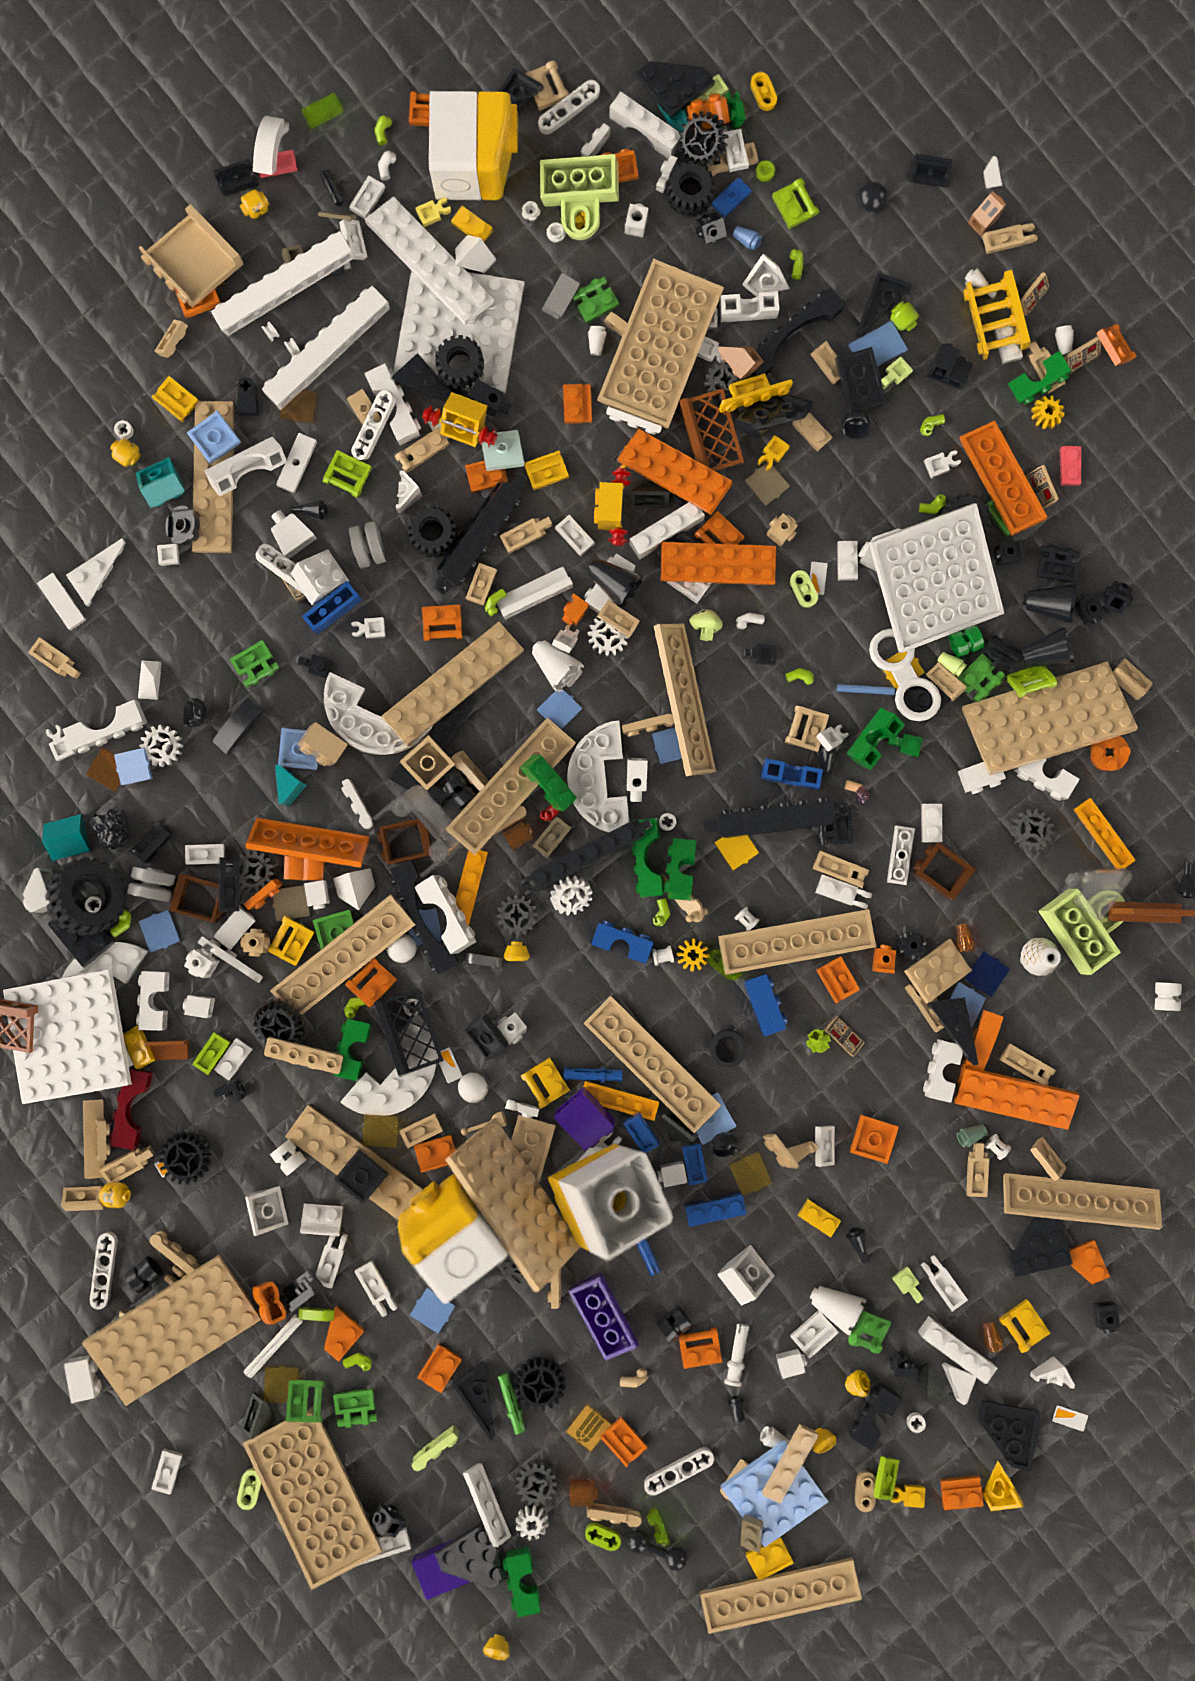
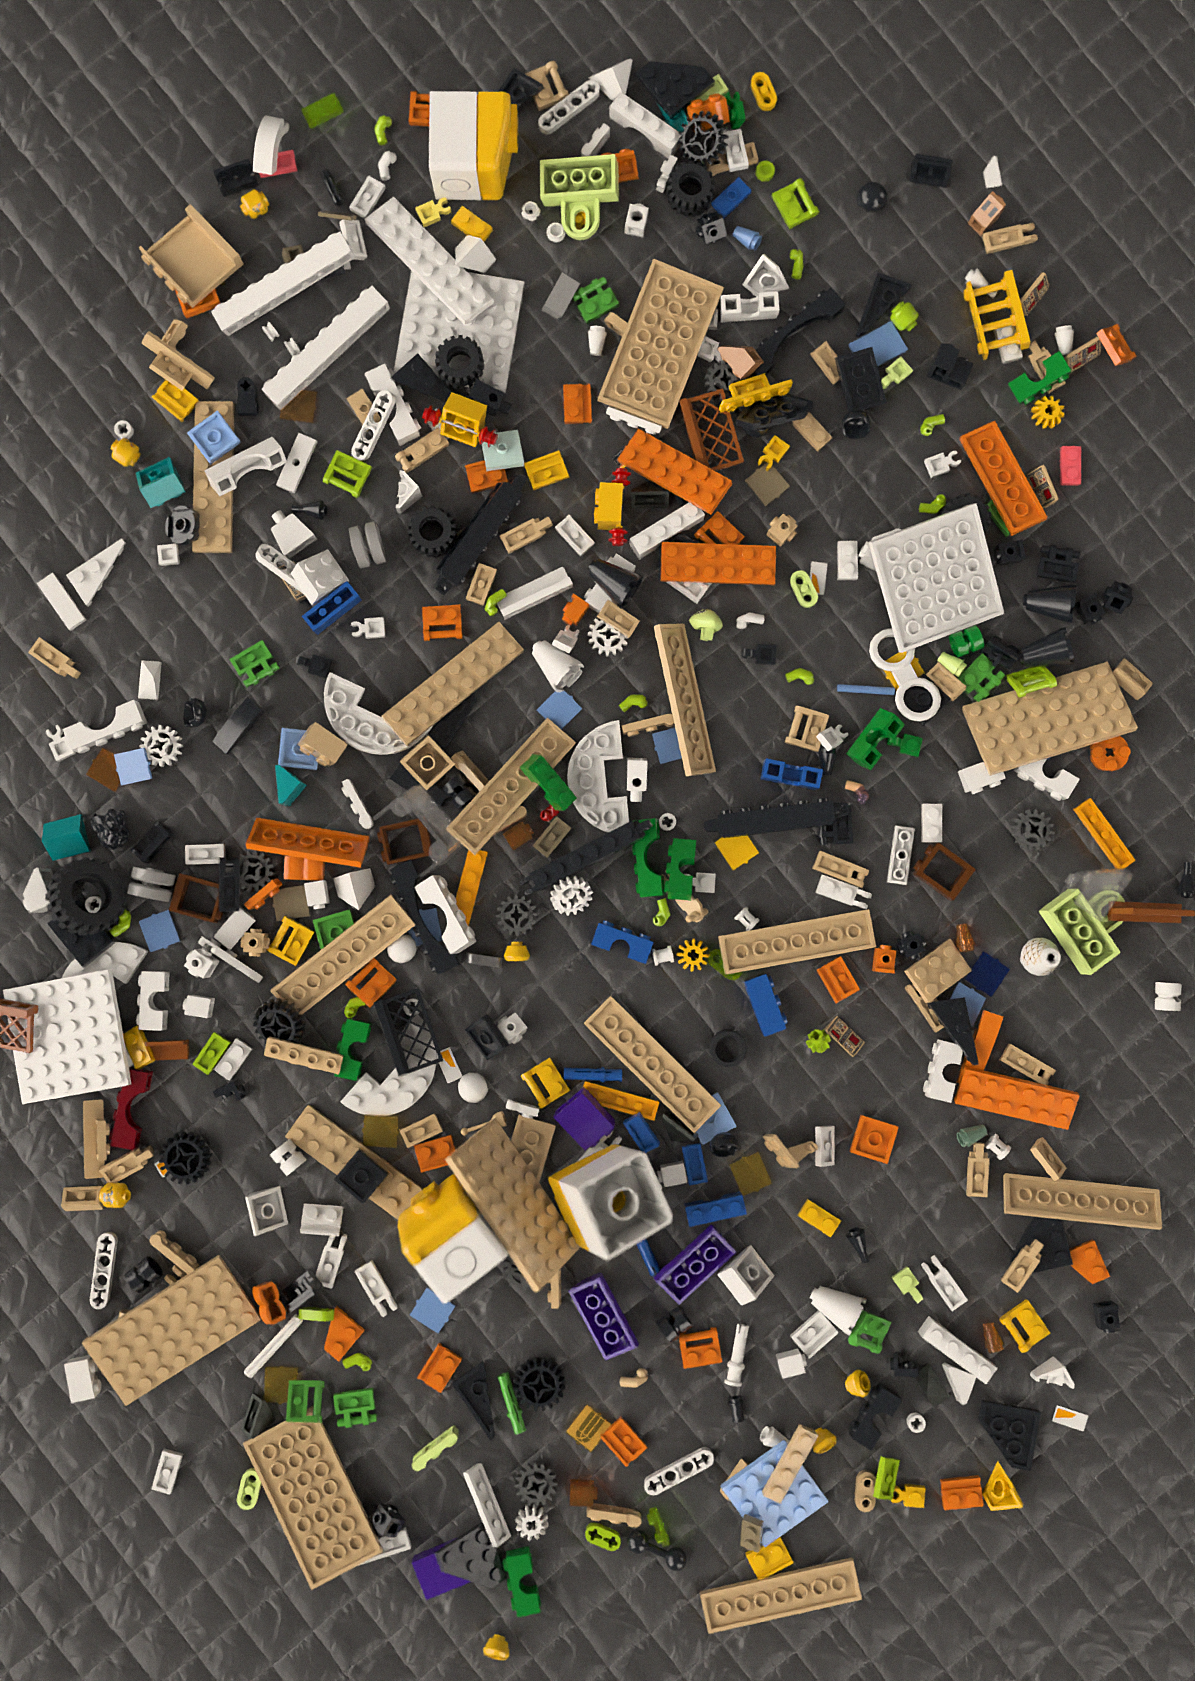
none -> tan bracket [141,331,215,391]
none -> white slope [589,59,632,101]
none -> lime arm [618,694,648,712]
none -> dark purple brick [653,1224,736,1305]
none -> white plate [684,872,716,893]
none -> tan hinge [1001,1239,1044,1293]

